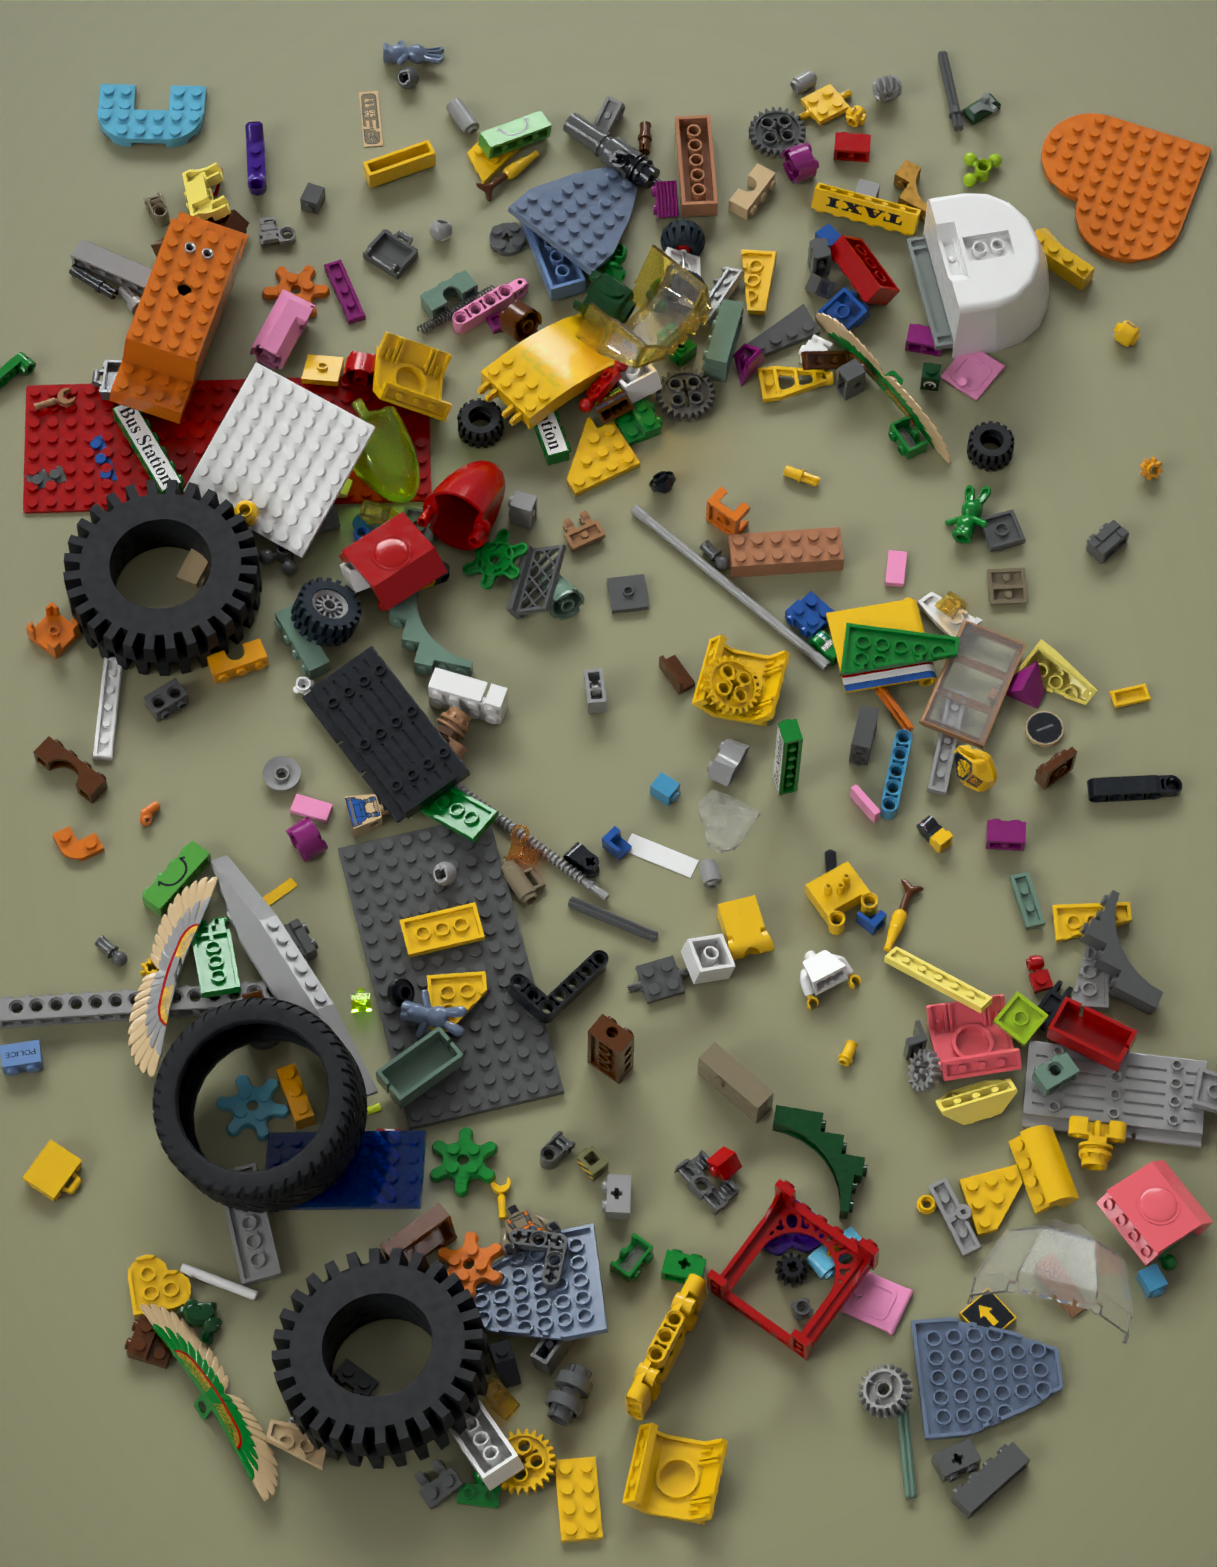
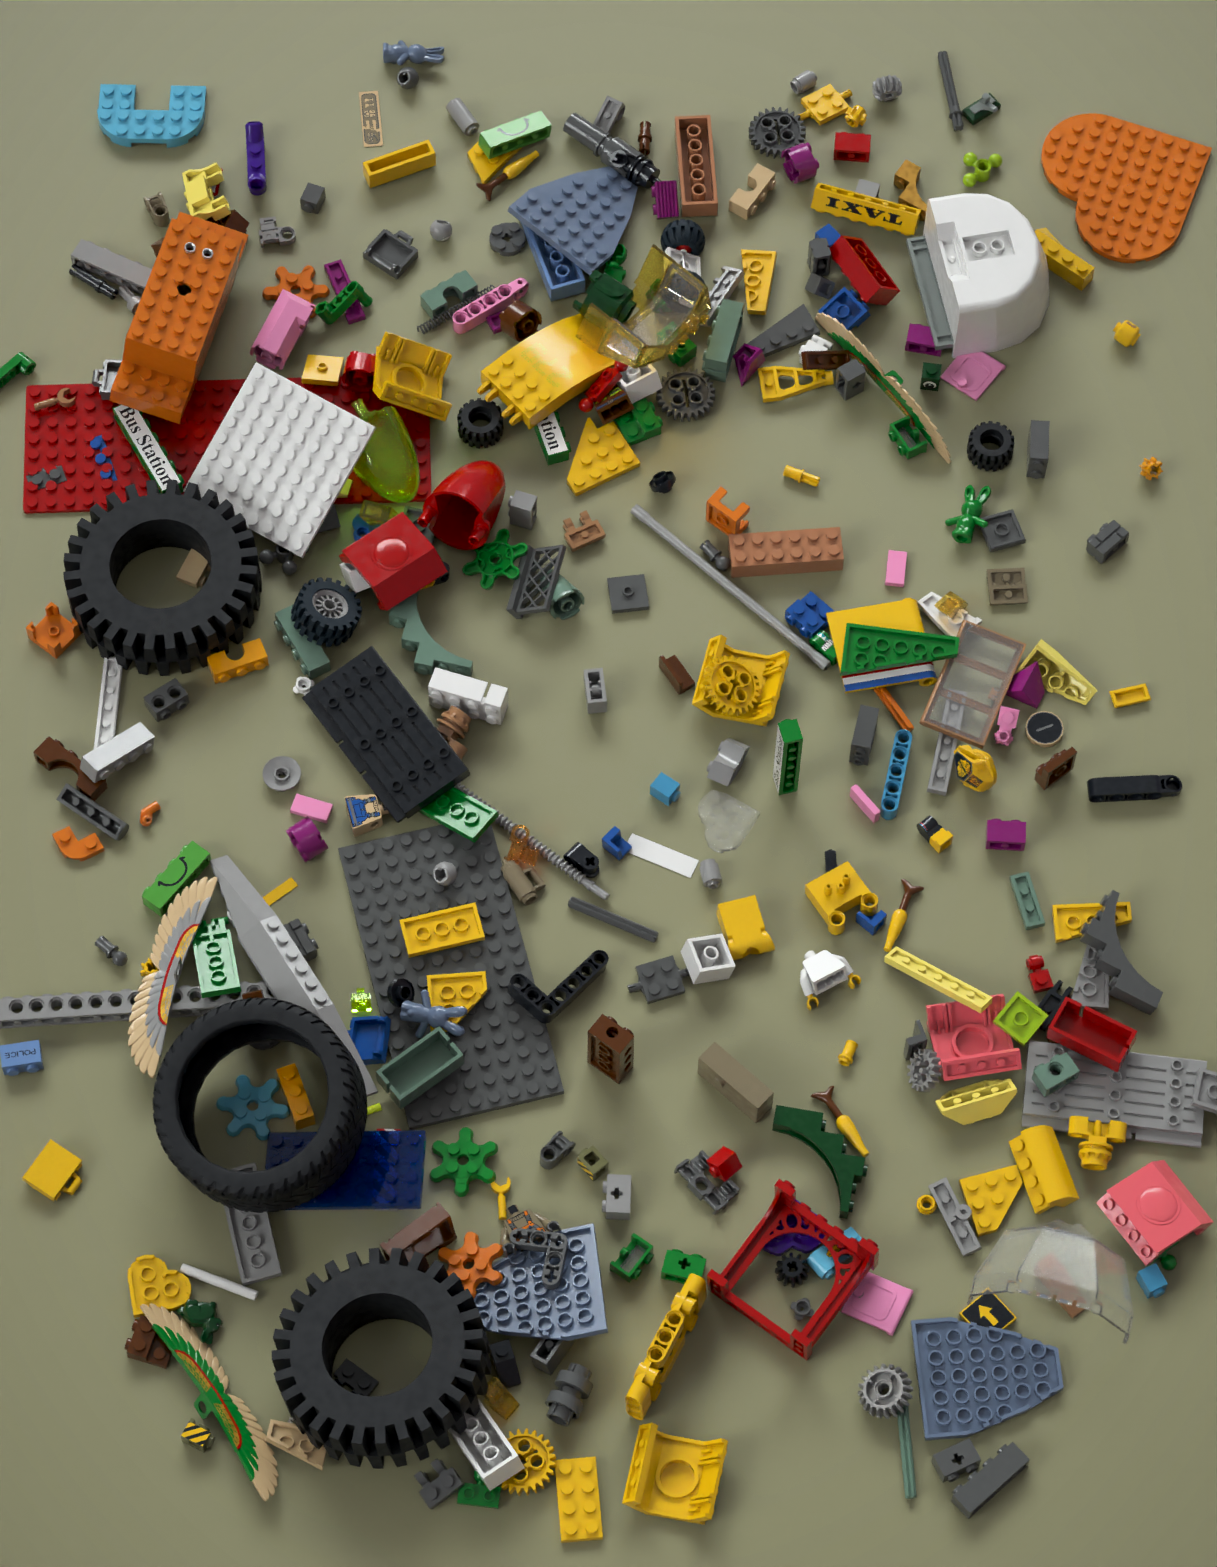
yellow head [234,500,260,527] -> none
none -> dark grey brick [56,783,129,841]
none -> brick [80,722,155,783]
none -> brick [181,1418,215,1453]
none -> green beam [315,281,373,325]
none -> blue piece [347,1016,391,1065]
none -> yellow piece [811,1086,869,1157]
none -> bright pink brick [994,706,1020,746]
none -> dark grey brick [1026,420,1050,479]

